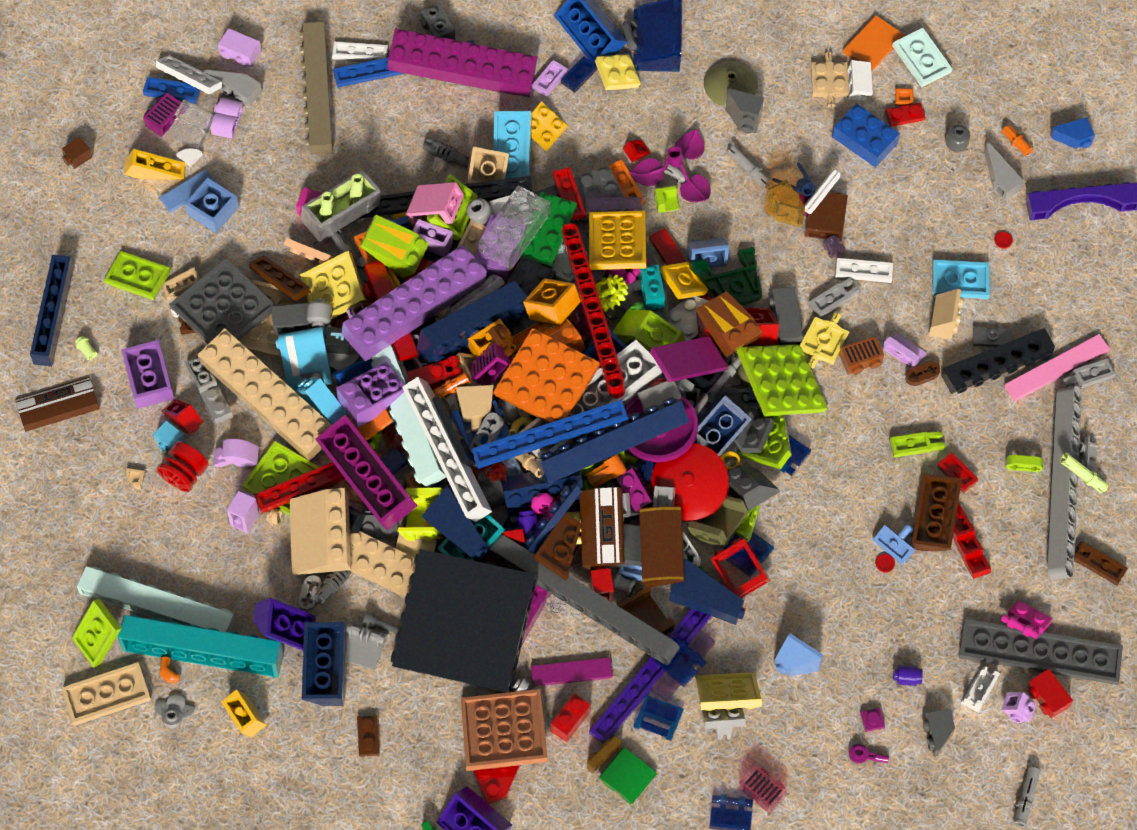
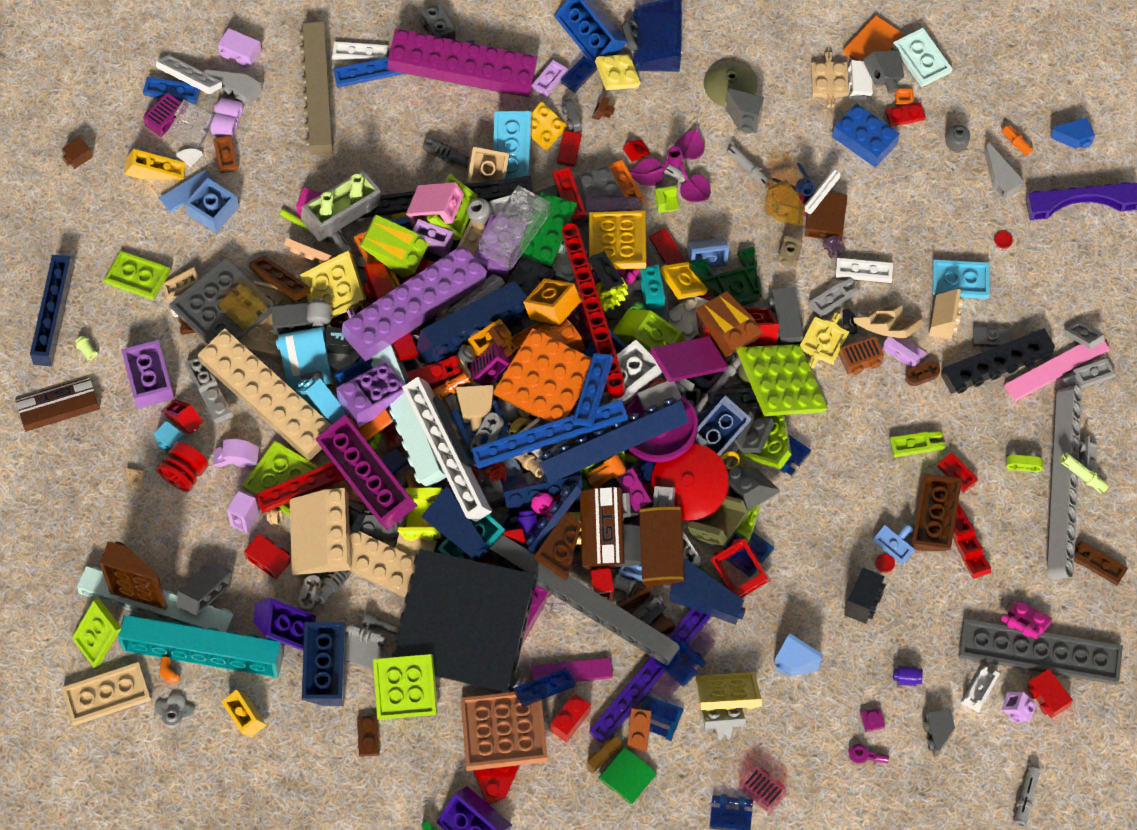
none -> reddish brown slope [100,541,168,610]
none -> dark grey brick [177,561,232,616]
none -> dark orange plate [213,135,238,173]
none -> clear yellow plate [218,284,268,331]
none -> red brick [244,534,291,580]
none -> lime bar [280,209,329,242]
none -> lime plate [373,654,438,720]
none -> dark grey plate [458,344,476,363]
none -> clear blue tile [513,667,576,707]
none -> red tile [557,131,582,167]
none -> dark grey plate [561,99,581,132]
none -> blue tile [572,353,614,427]
none -> black plate [588,251,624,291]
none -> reddish brown tile [592,96,615,120]
none -> dark orange plate [627,708,652,751]
none -> dark grey hinge [631,594,667,625]
none -> dark tan brick [778,235,803,267]
none -> black tile [843,308,857,335]
none -> black brick [844,568,886,624]
none -> tan slope [853,305,923,338]
none -> dark grey torso [863,51,904,94]
none -> light grey plate [1065,321,1105,350]

